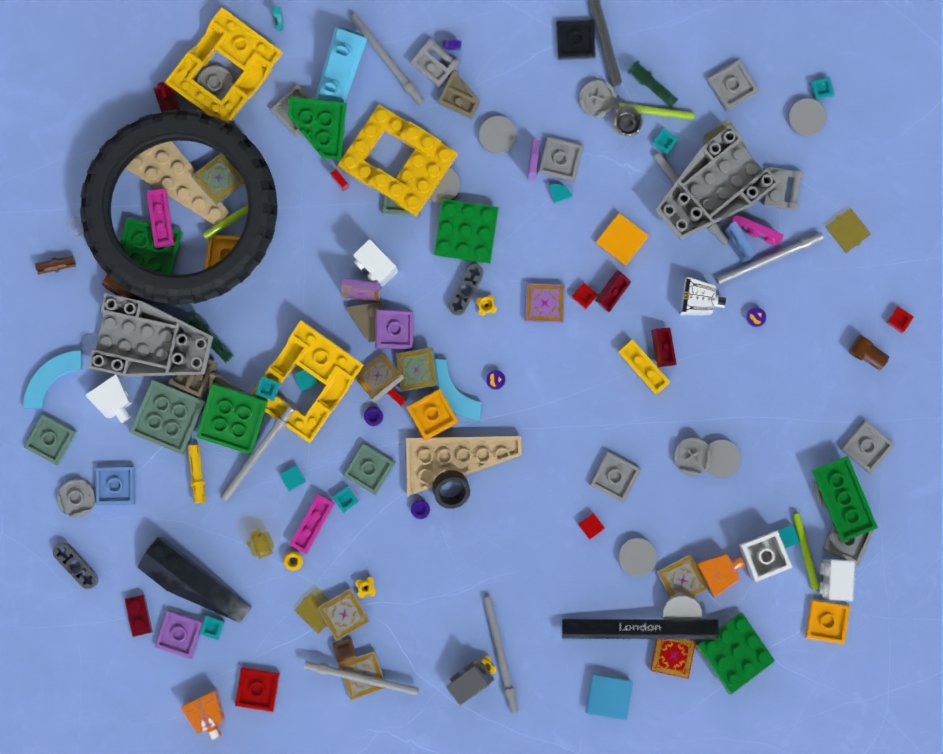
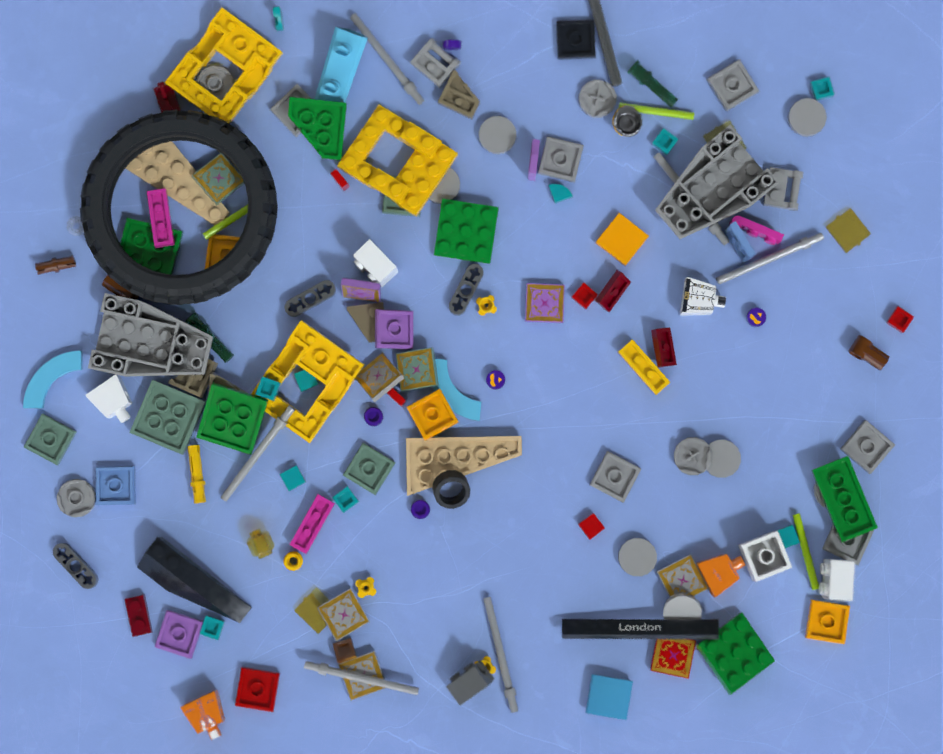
none -> dark grey beam [285,280,336,317]

